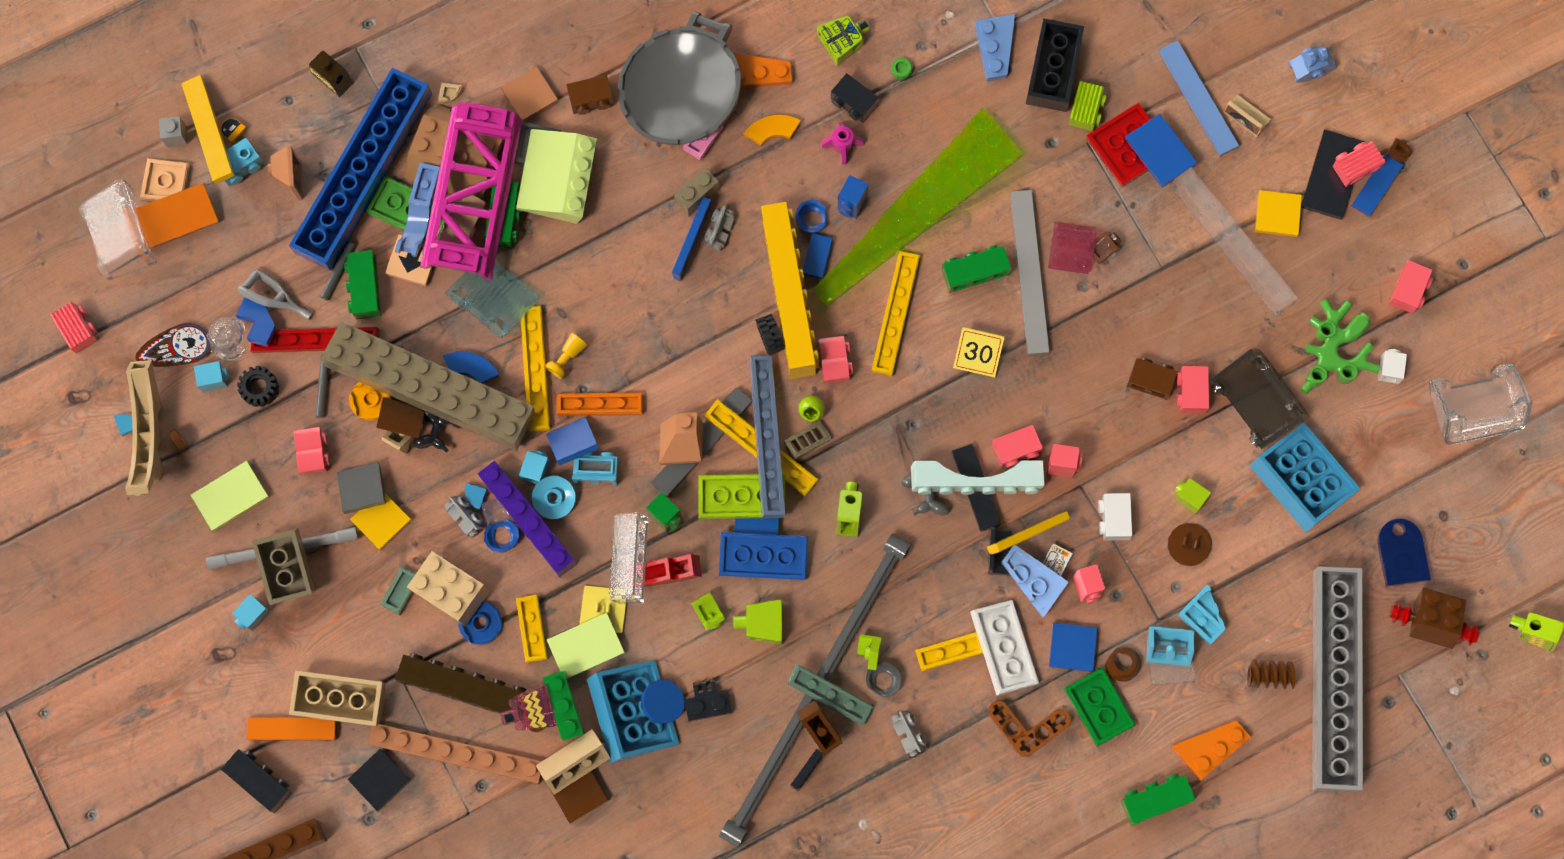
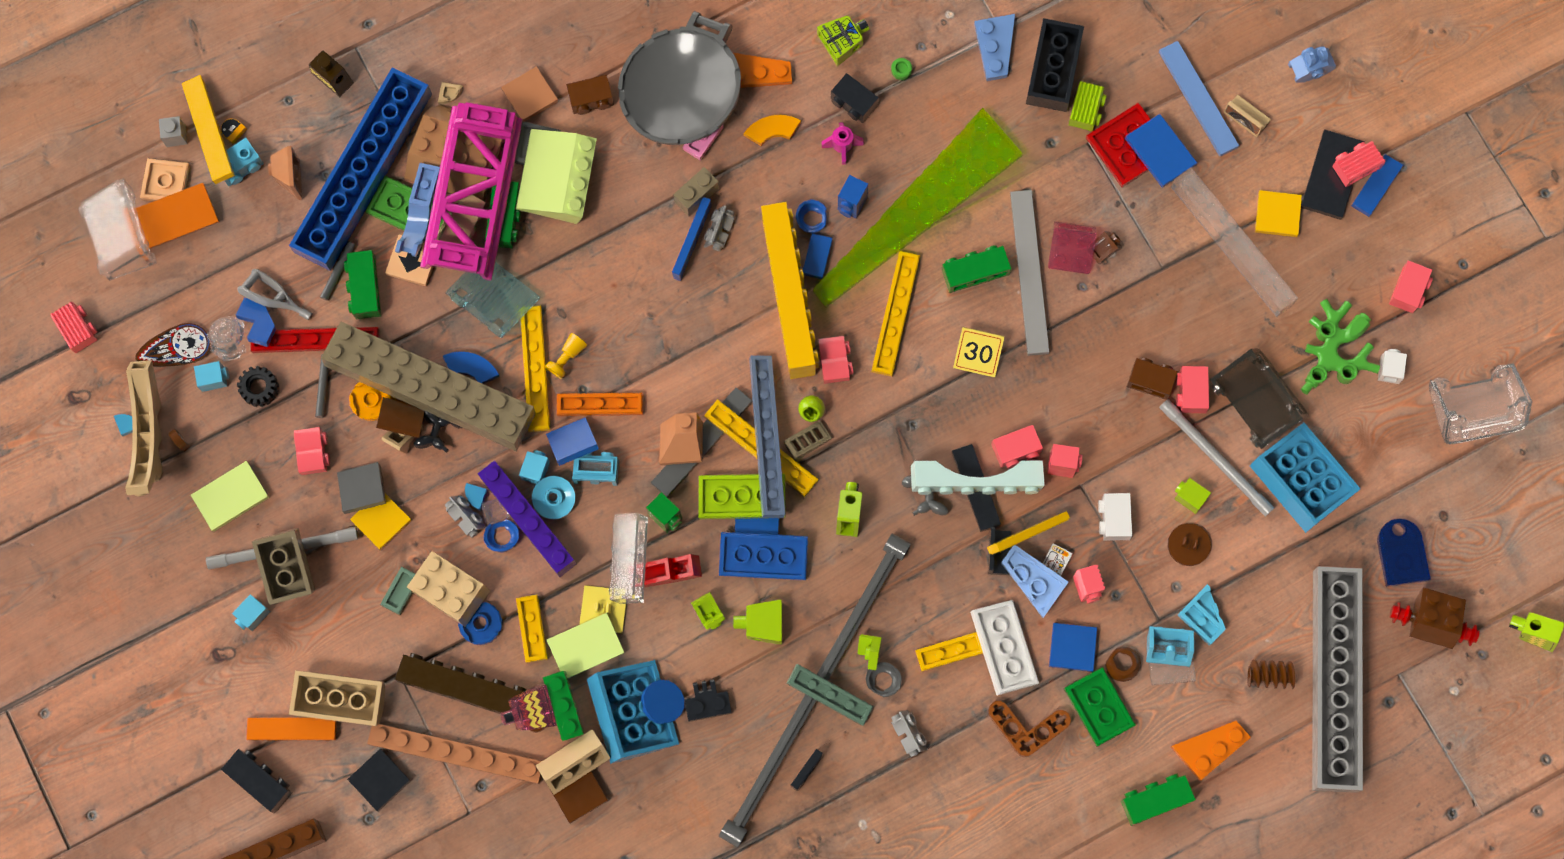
black tyre [755,314,785,355] -> none
reddish brown brick [796,700,843,756] -> none
reddish brown tile [1386,138,1412,162] -> none
none -> light grey piece [1159,399,1274,516]

